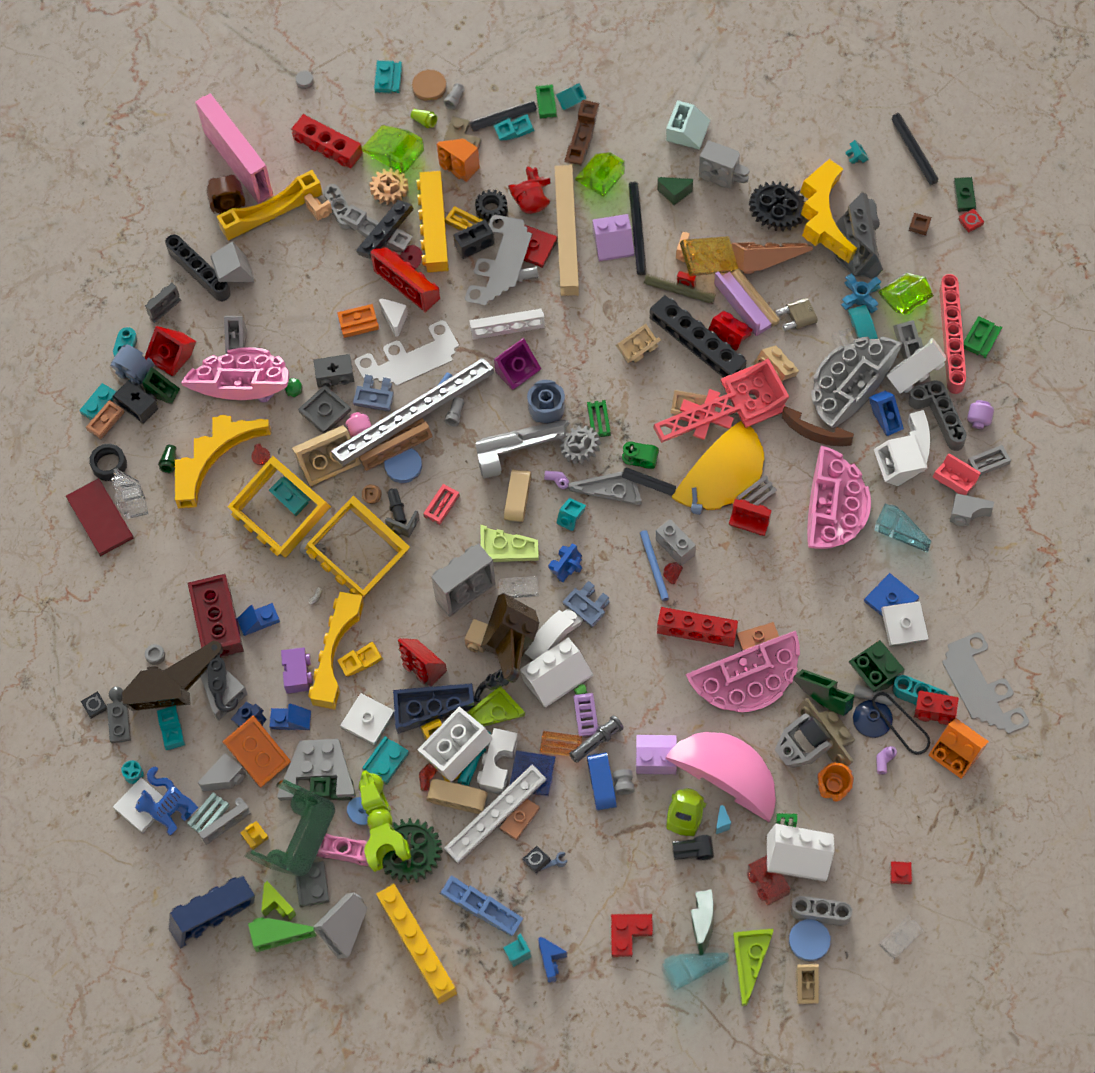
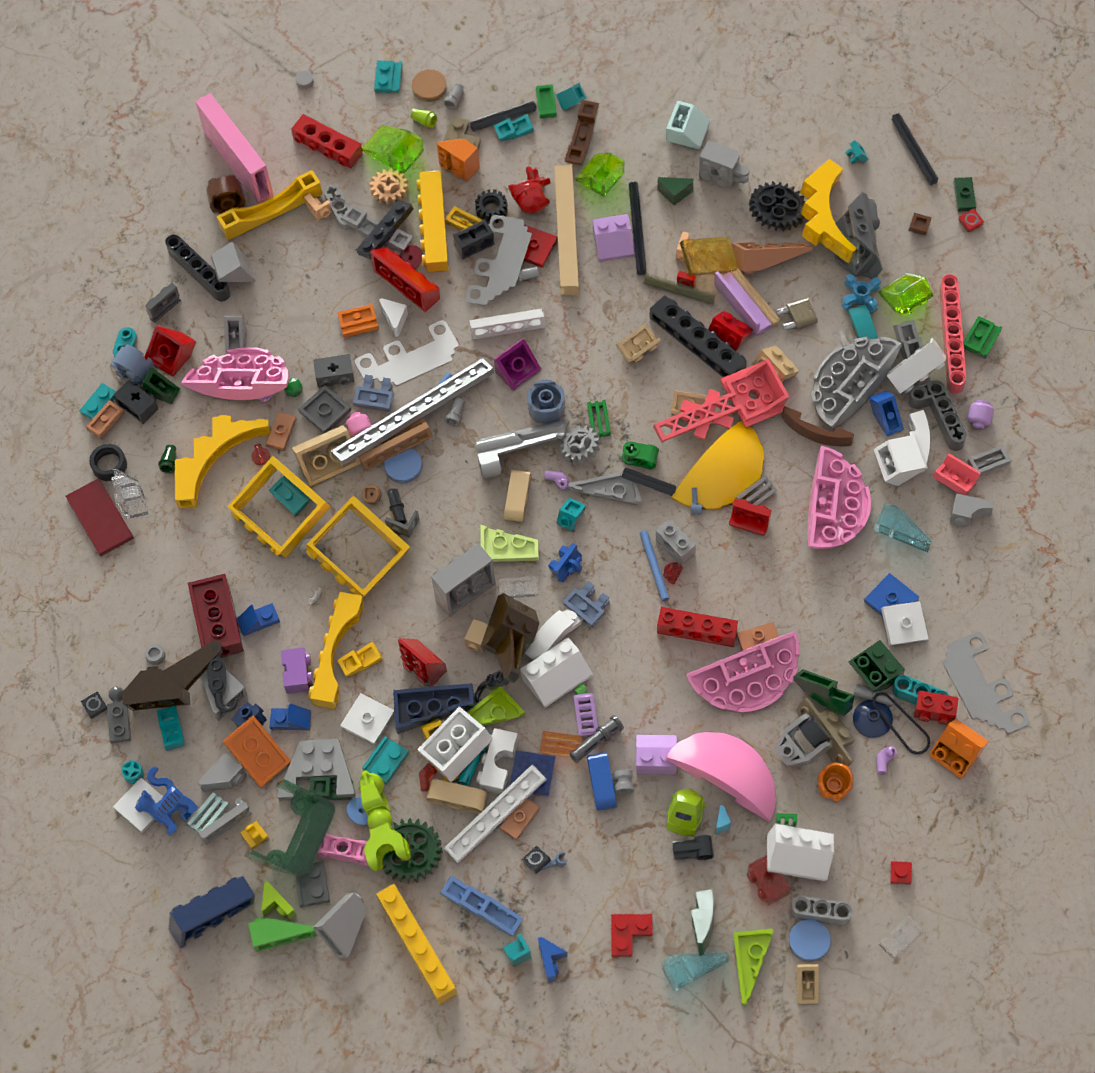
coral tile [423,484,460,525] -> none
none -> nougat plate [266,412,296,451]

